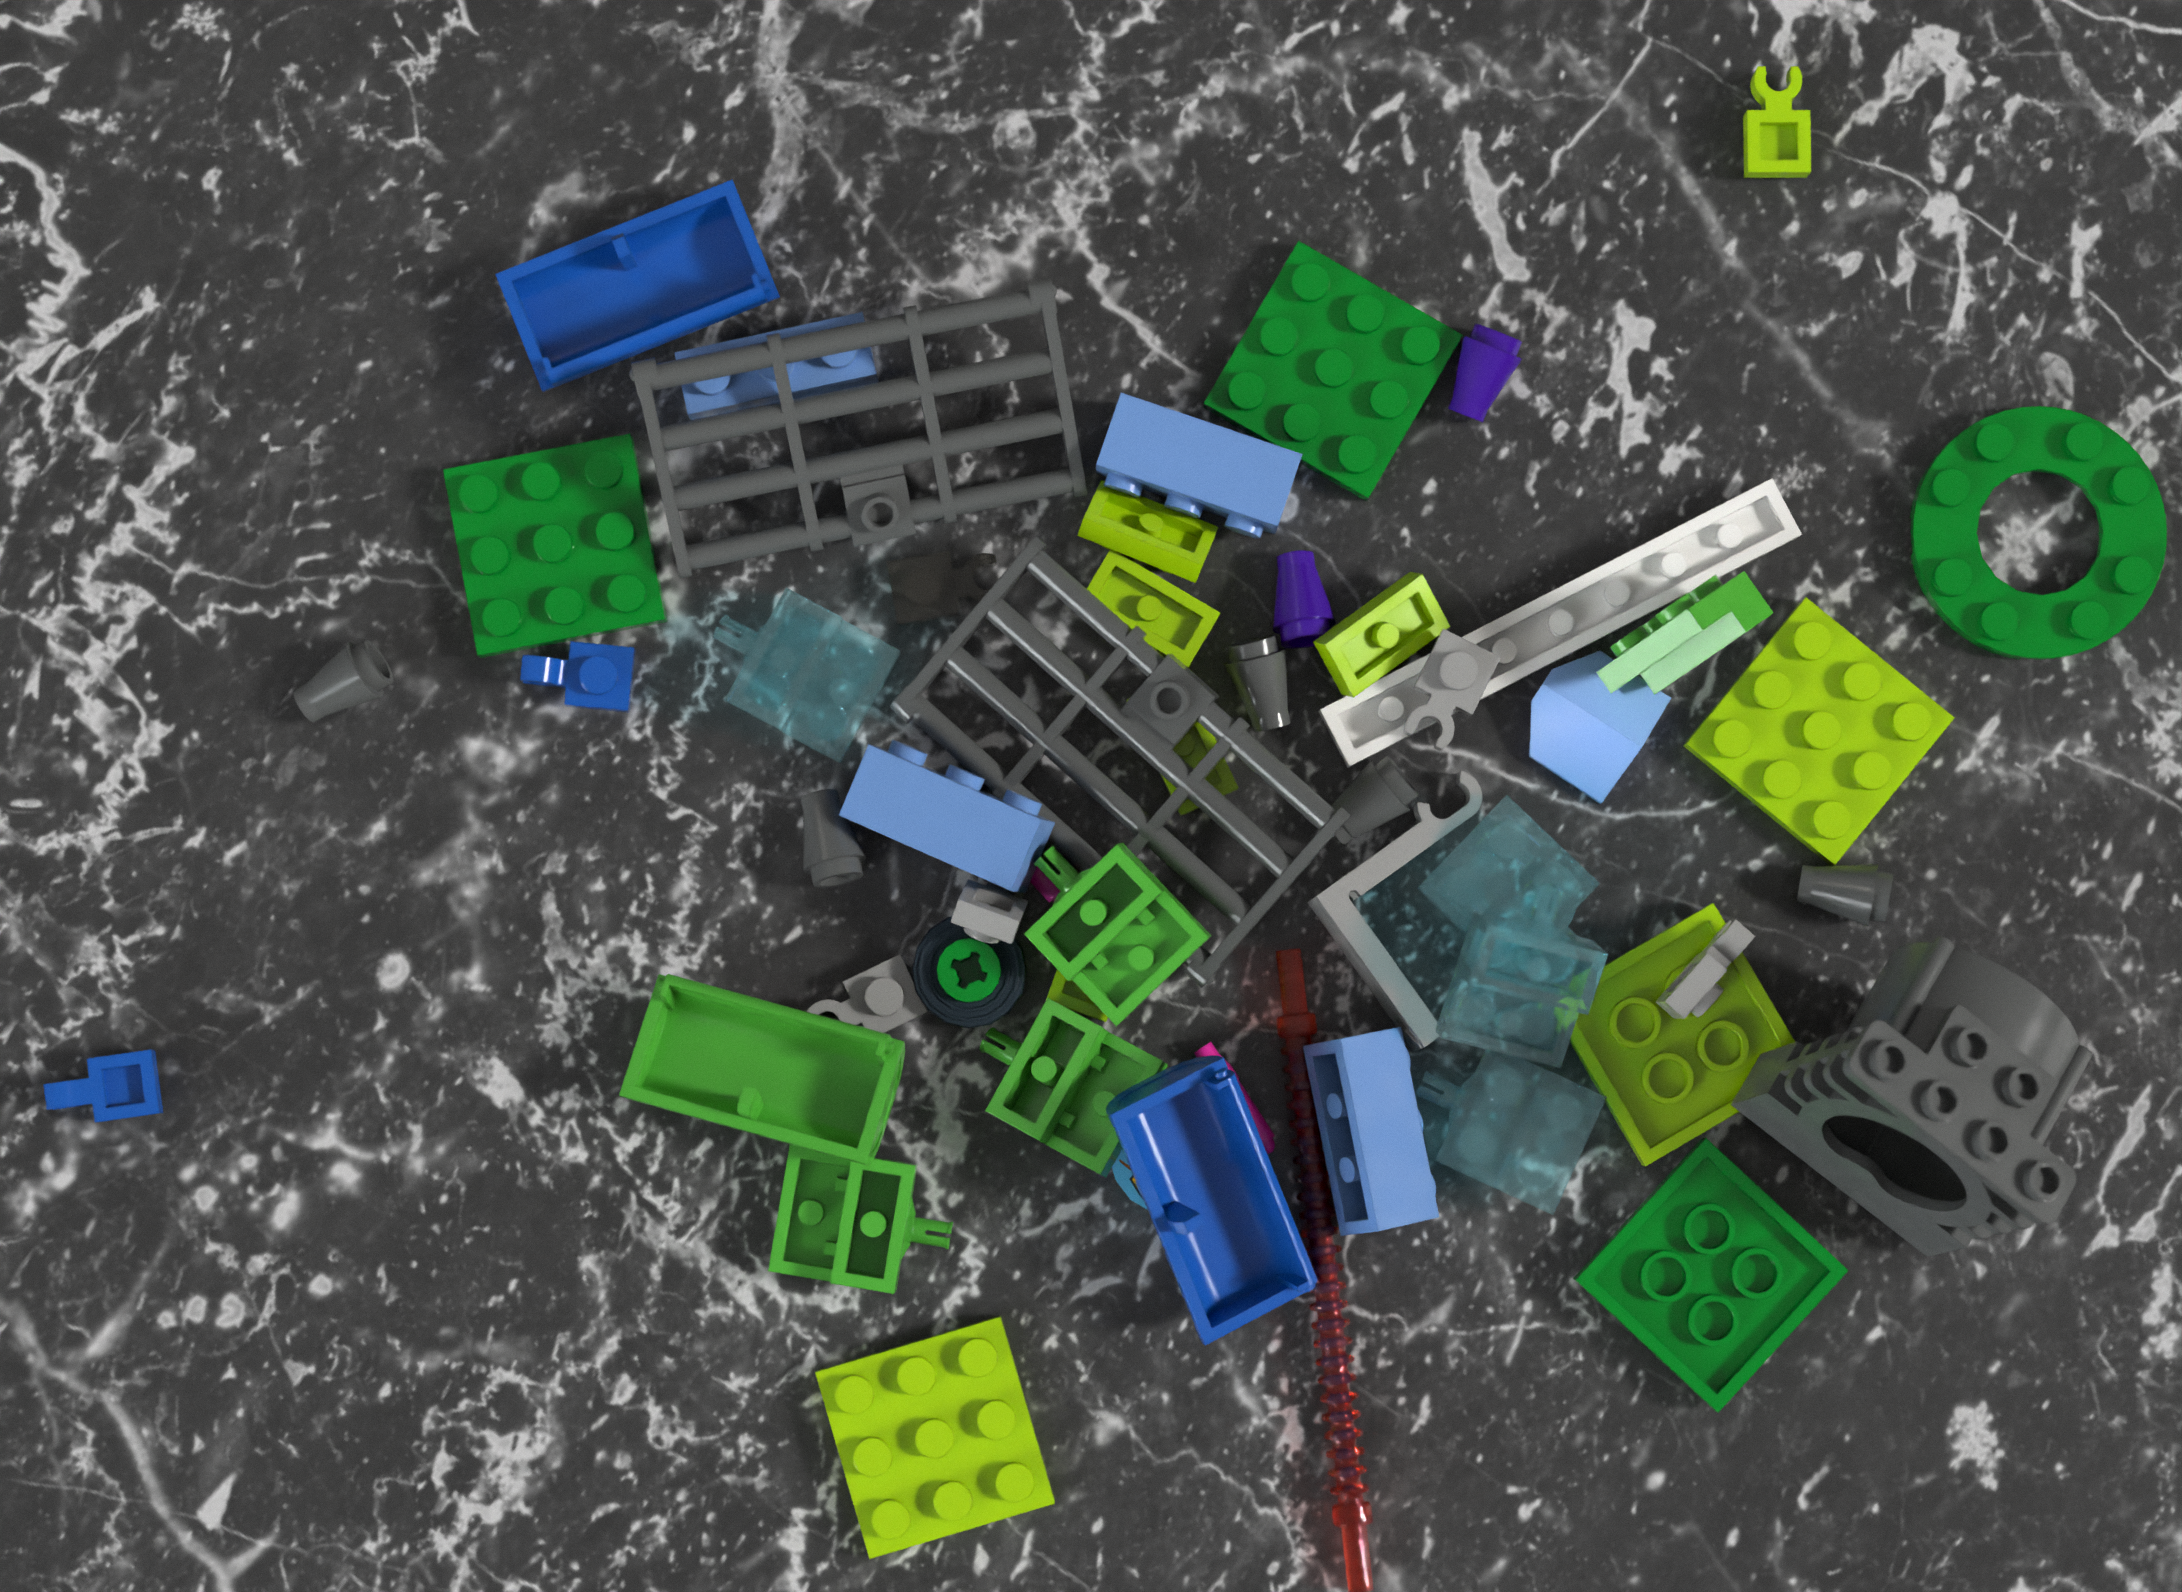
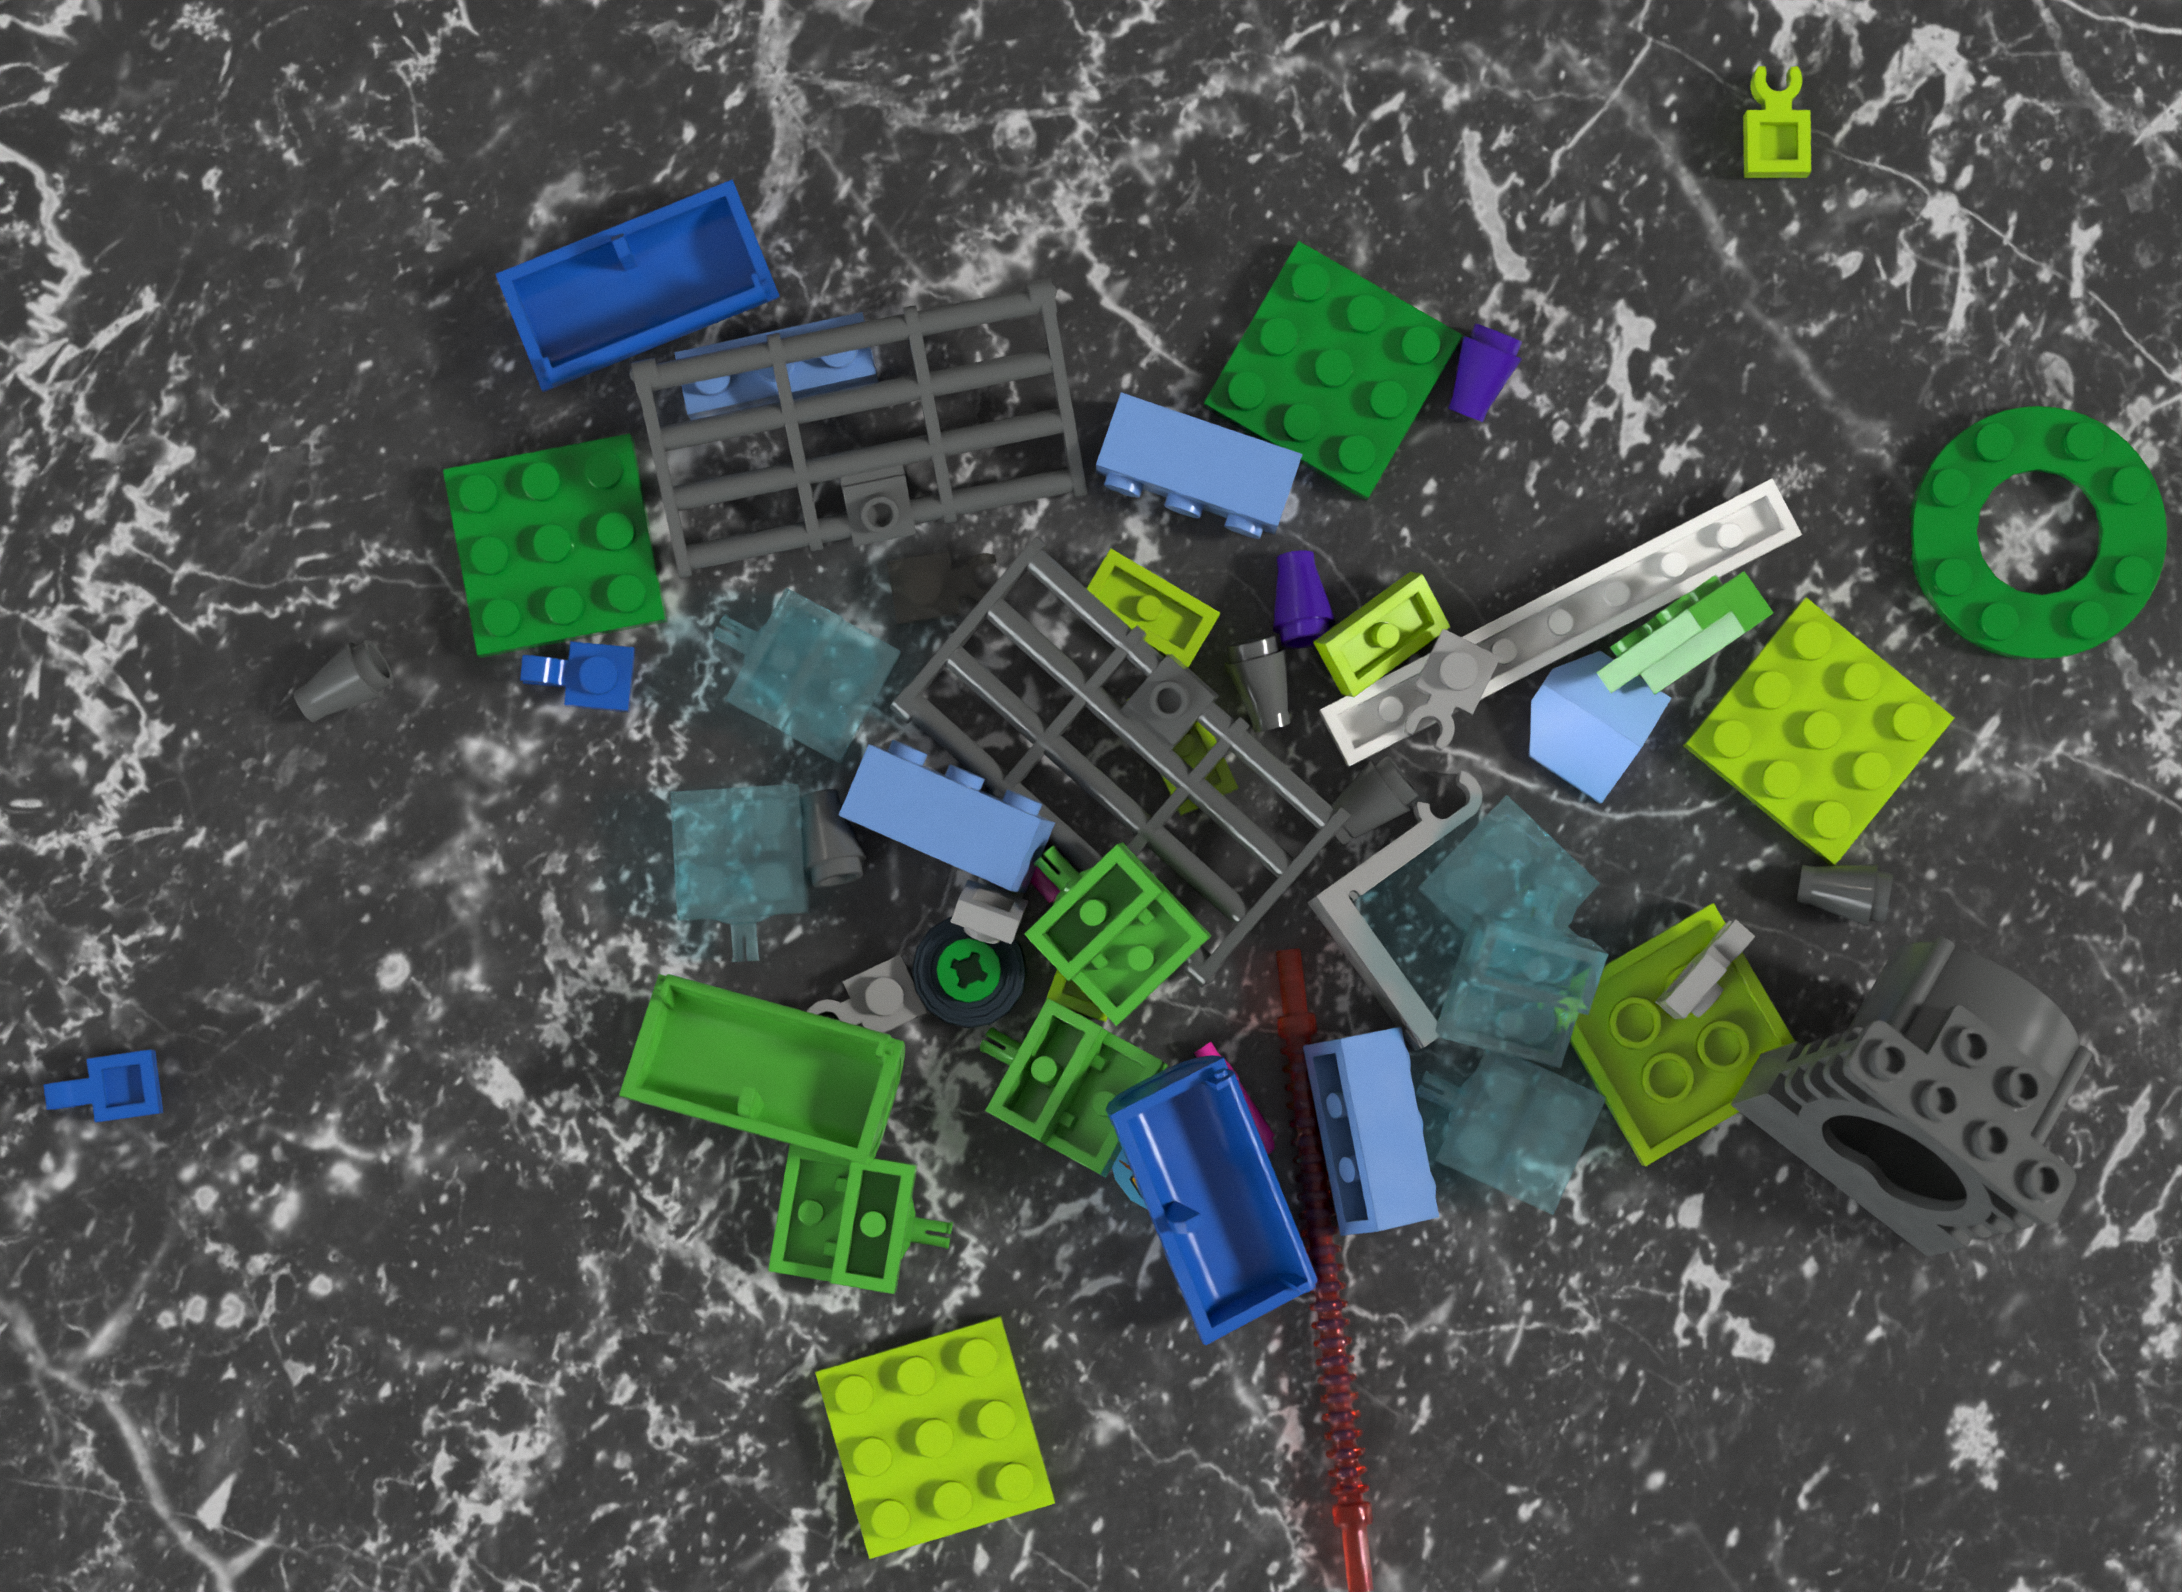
lime plate [1077,480,1219,583] -> none
green plate [1573,1138,1849,1413] -> none
none -> clear light blue plate [670,784,809,962]

